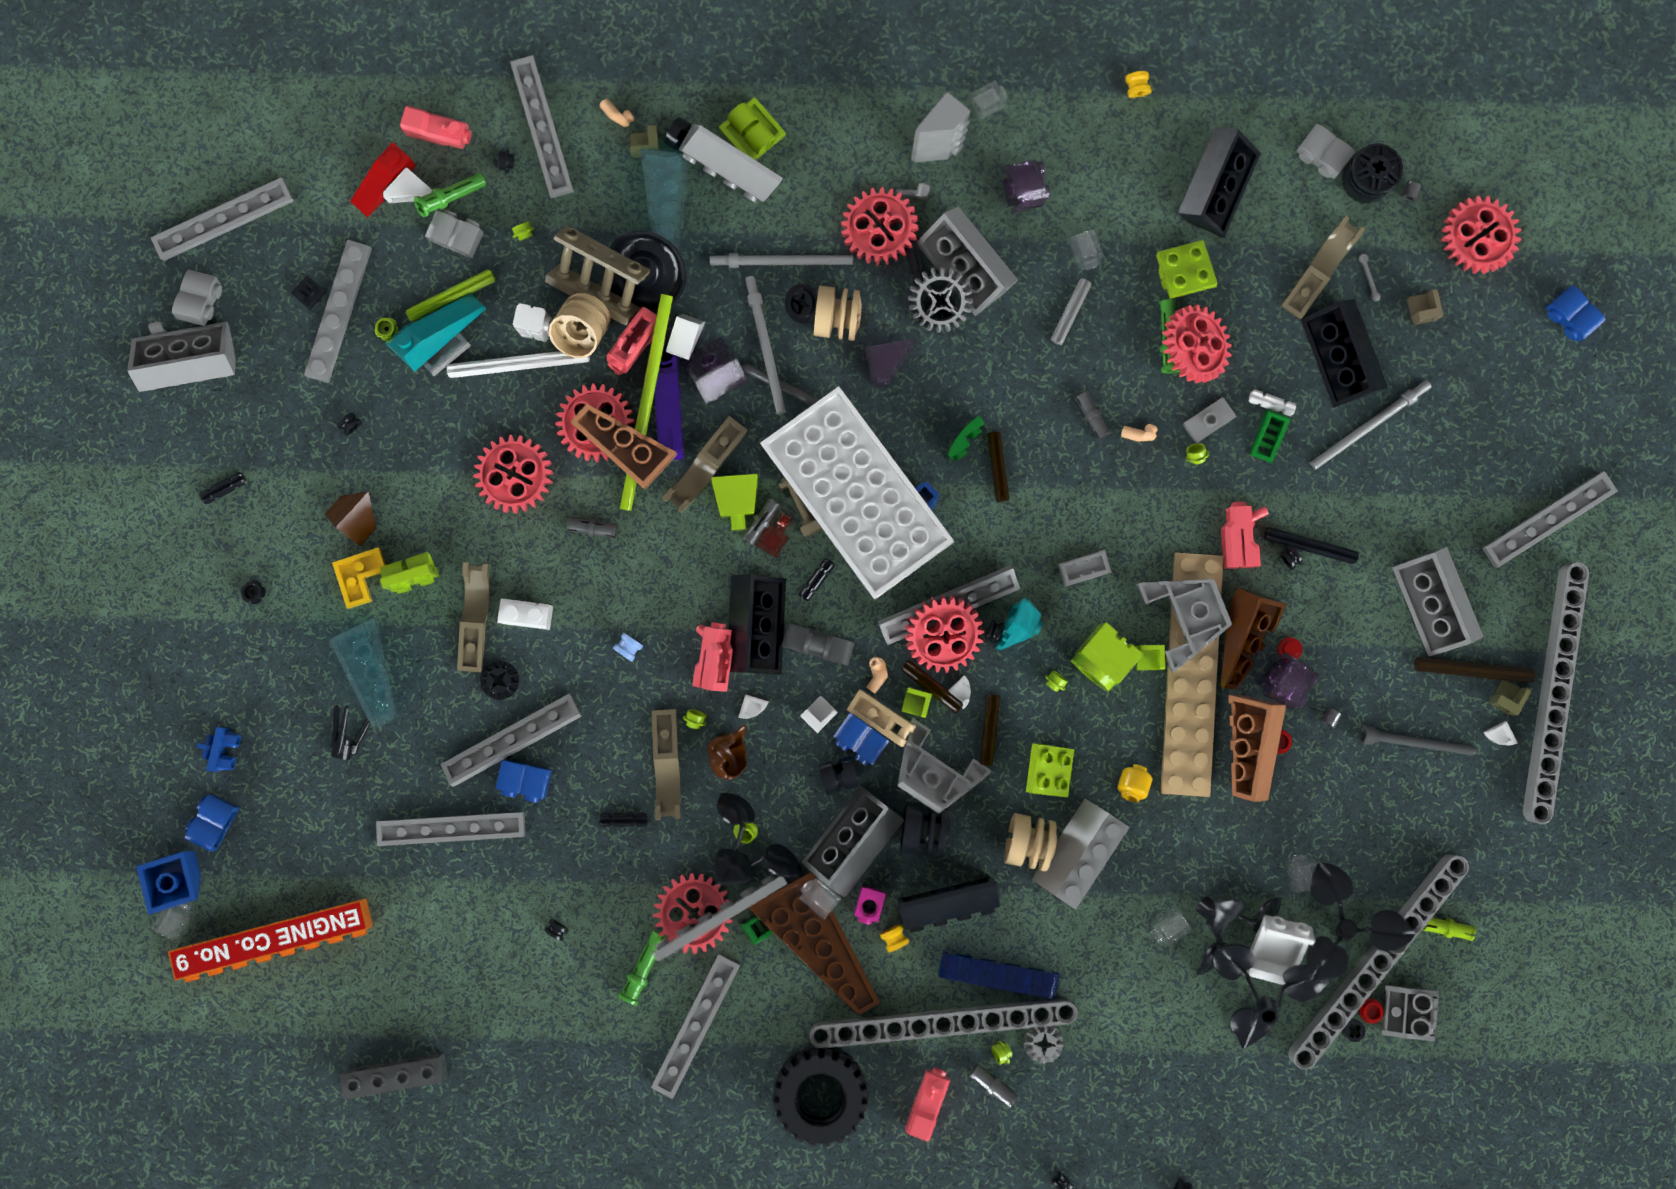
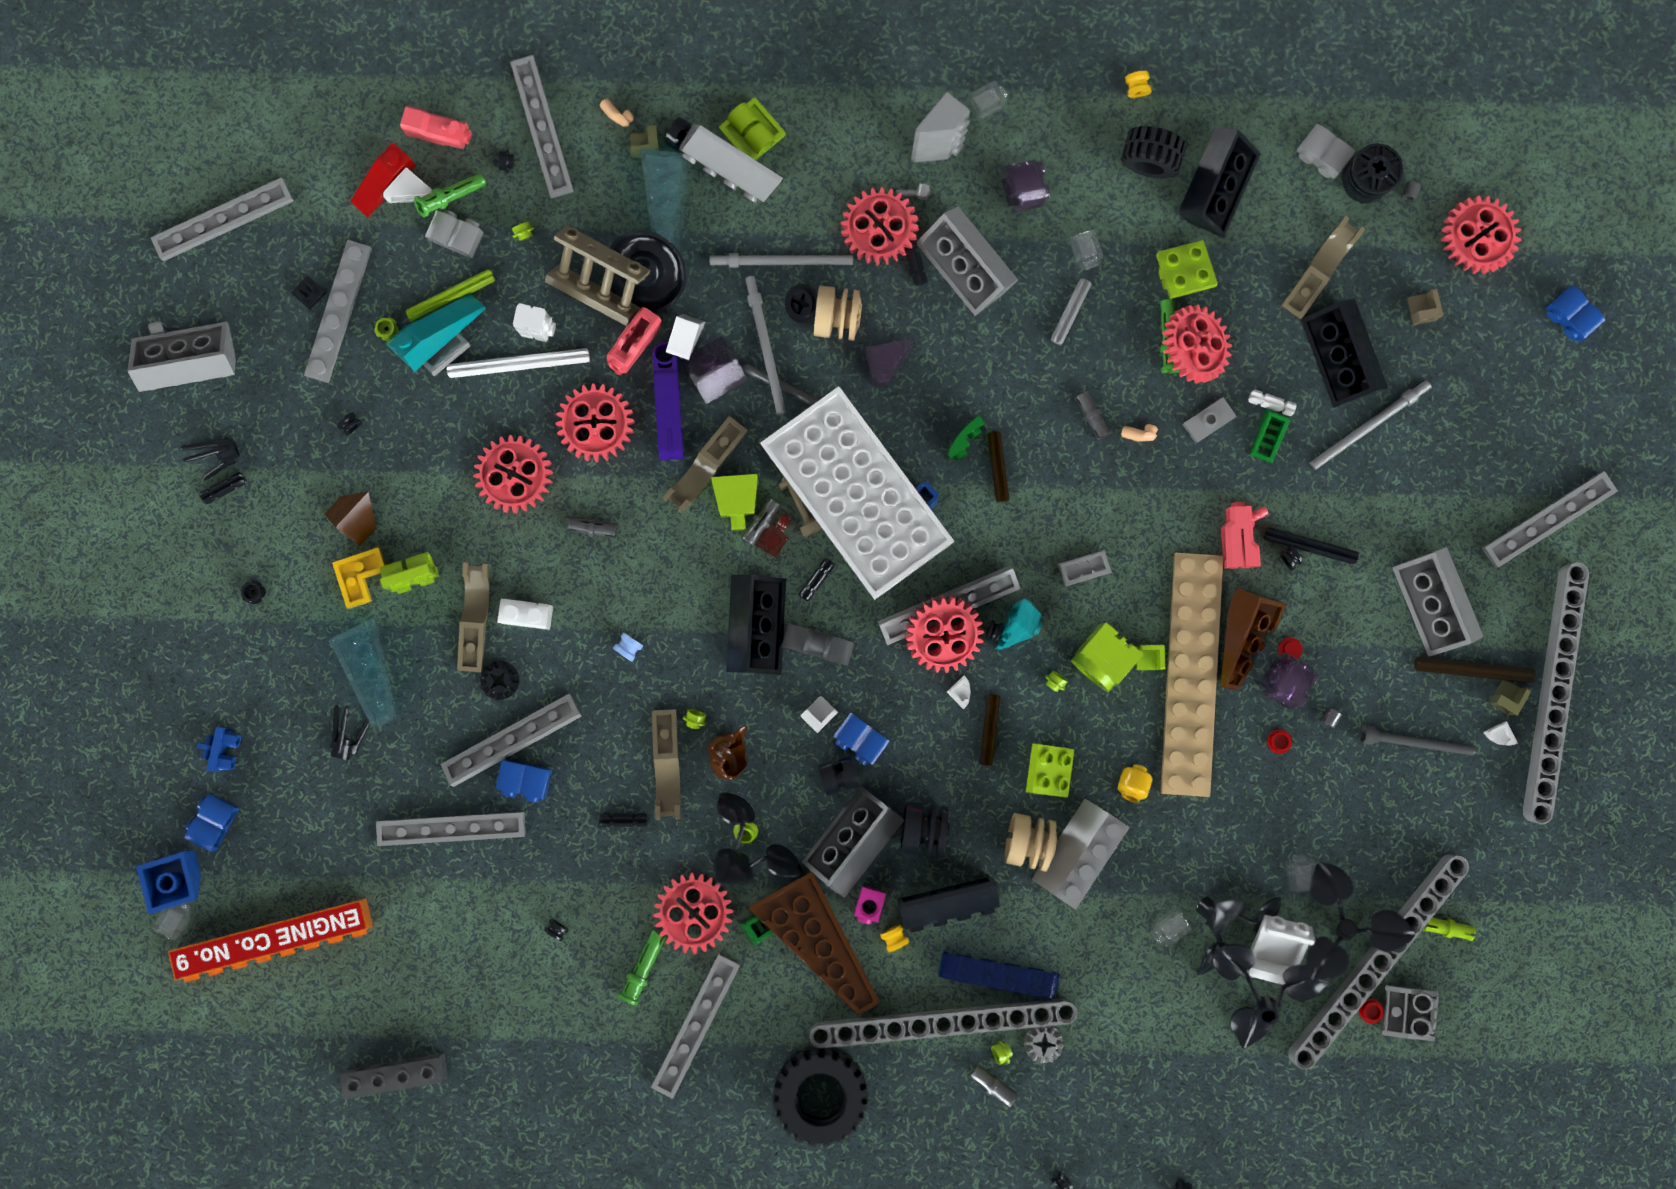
light grey brick [172,270,222,326] -> none
tan wheel [549,293,611,358] -> none
nougat wedge [570,404,678,490] -> none
lime piece [620,294,673,511] -> none
light grey plate [651,874,787,962] -> none
coral piece [692,622,733,692] -> none
white tile [738,694,769,719] -> none
clear brick [799,879,841,918] -> none
tan plate [847,689,916,747] -> none
light nougat arm [866,657,888,694] -> none
light grey wing [898,718,991,814] -> none
lime panel [901,688,932,718] -> none
dark brown axle [902,660,963,713] -> none
coral piece [905,1067,950,1141] -> none
light grey gear [908,266,973,332] -> none
light grey wing [1136,579,1232,673] -> none
lime plate [1186,443,1209,464] -> none
nougat wedge [1229,695,1286,802] -> none
black bush [1341,1018,1366,1042] -> none
light grey hinge [1359,254,1381,301] -> none
none -> black plant [180,438,240,480]
none -> black tyre [1121,126,1187,179]

